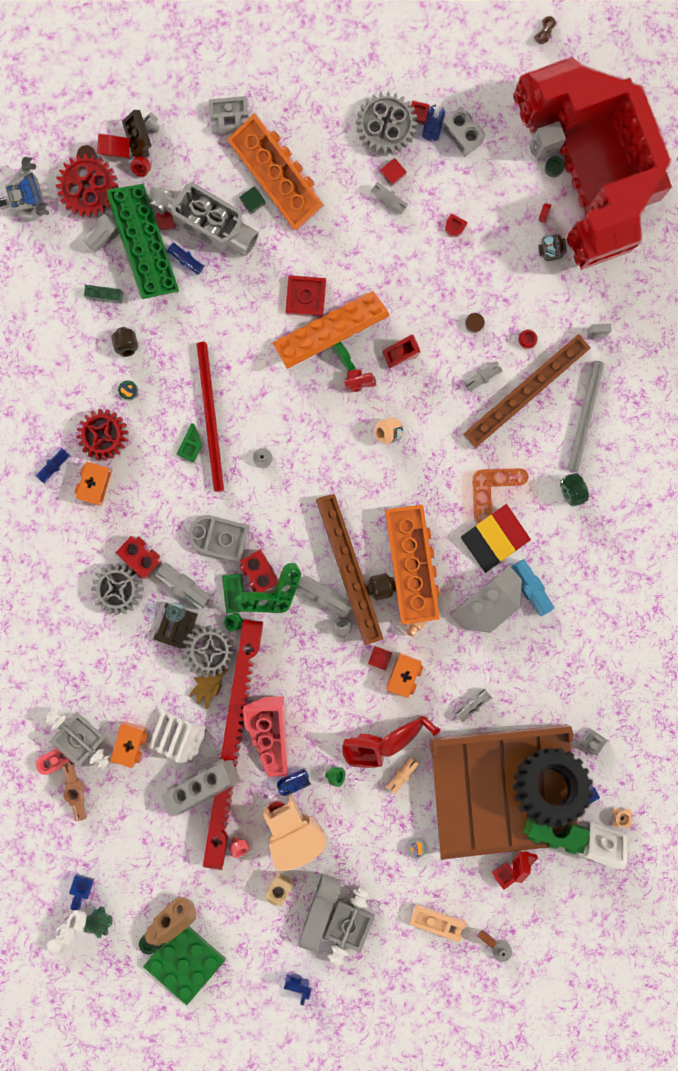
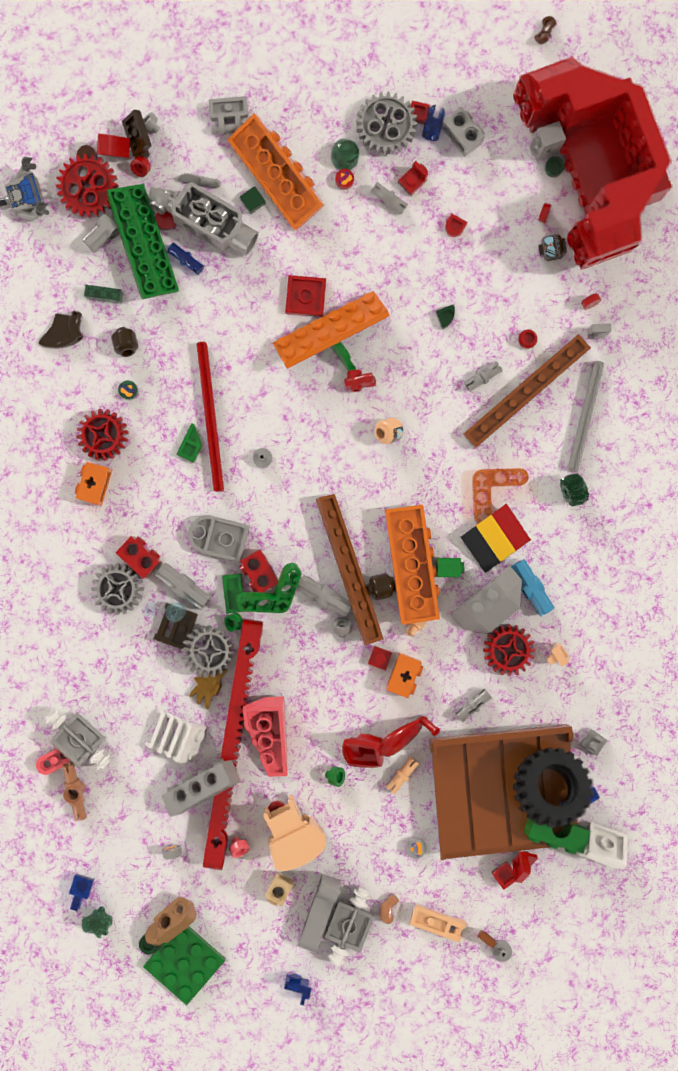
clear blue pin [35,448,71,484] -> none
white piece [47,910,86,954] -> none
orange brick [110,721,148,768] -> none
clear blue piece [277,768,312,796] -> none
red tile [380,158,407,186] -> none
red slope [382,334,421,368] -> none
reddish brown tile [465,313,485,333] -> none
light nougat plate [612,808,632,828] -> none
none -> dark brown arm [39,310,83,348]
none -> light grey tile [162,845,182,859]
none -> light grey piece [178,173,221,188]
none -> clear green hair [331,139,359,170]
none -> red tile [335,169,354,190]
none -> nougat arm [380,894,399,924]
none -> red bracket [398,161,429,196]
none -> dark green tile [435,304,455,330]
none -> green brick [436,558,465,577]
none -> red gear [483,624,535,676]
none -> light nougat tile [546,642,570,667]
none -> red tile [581,293,601,310]

